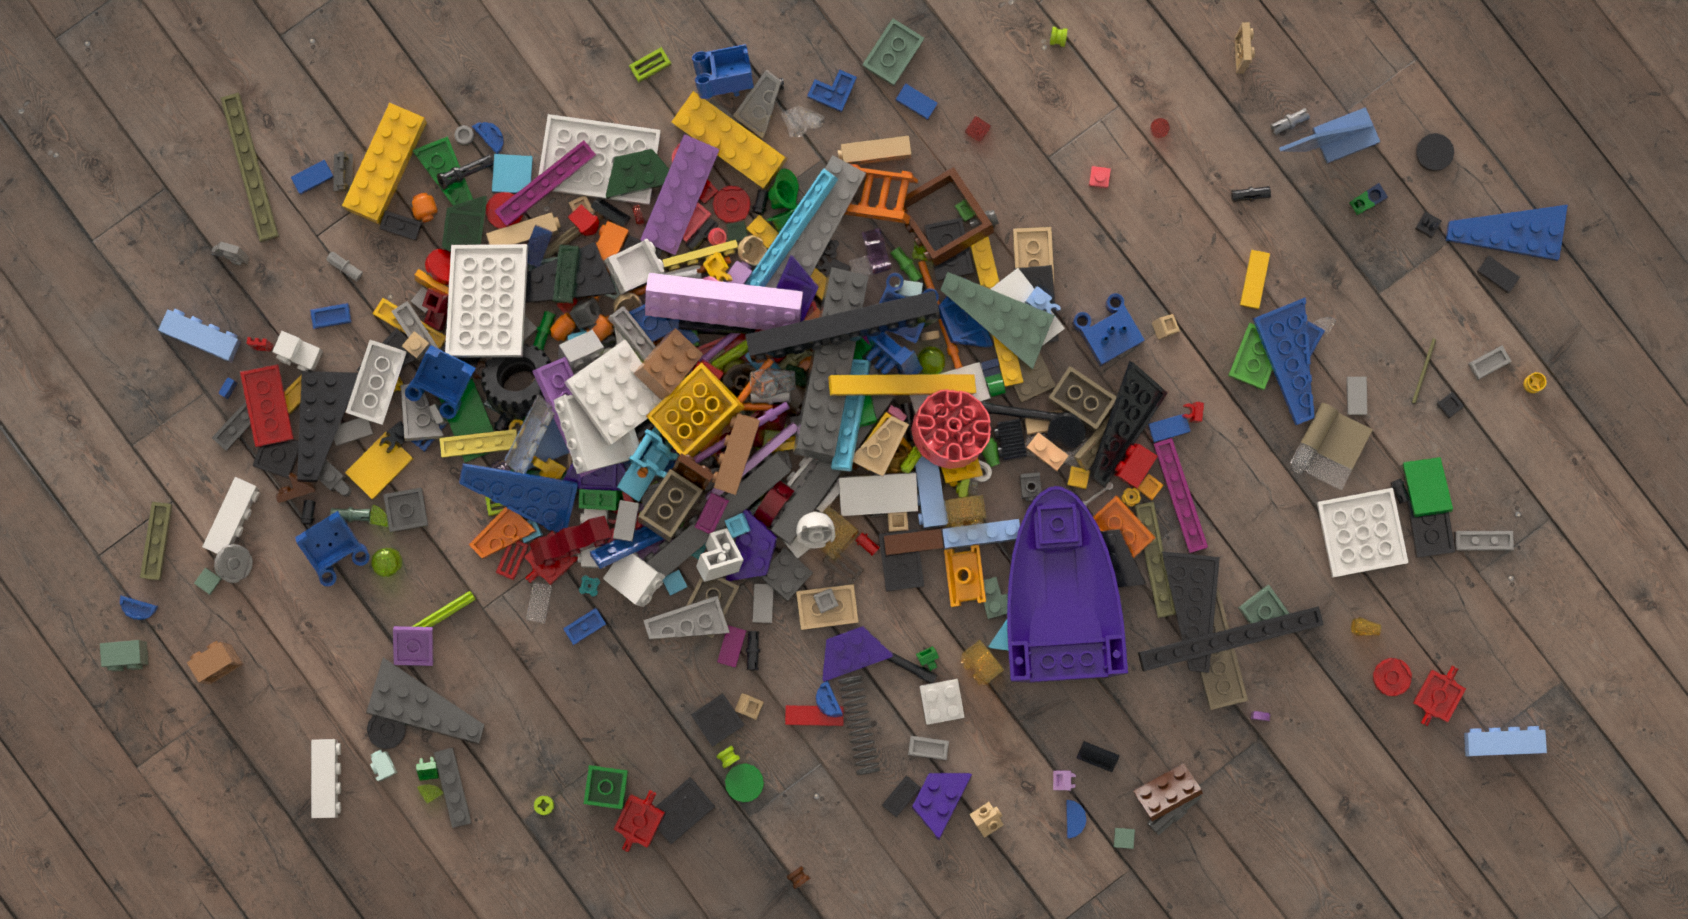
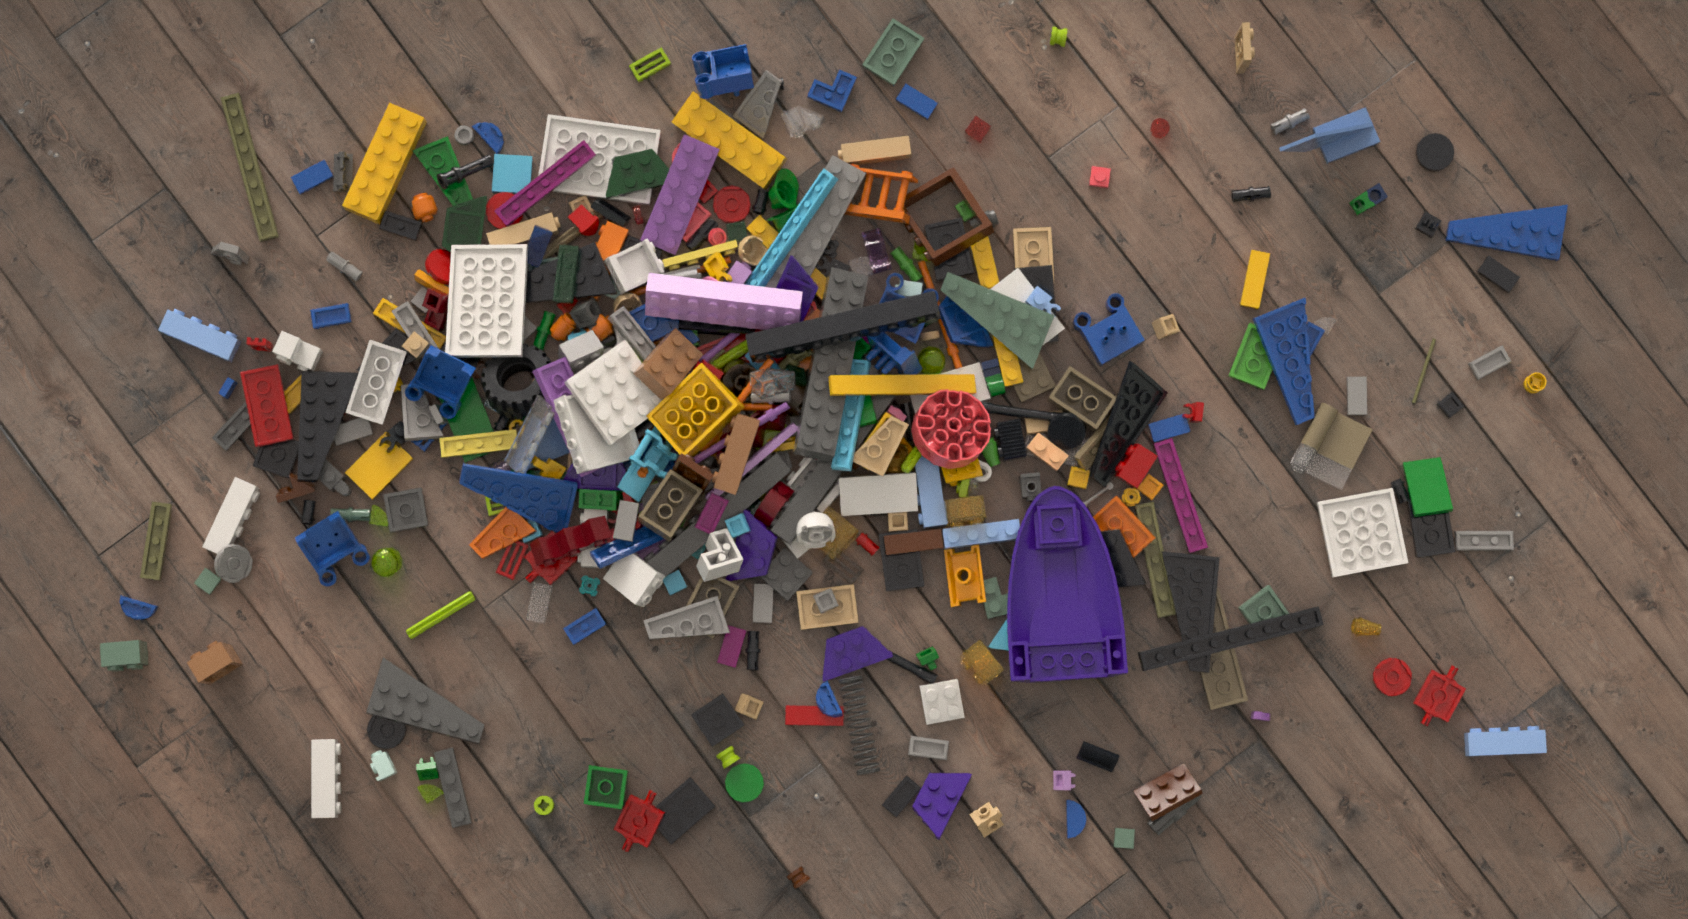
medium lavender plate [393,626,433,666] -> none

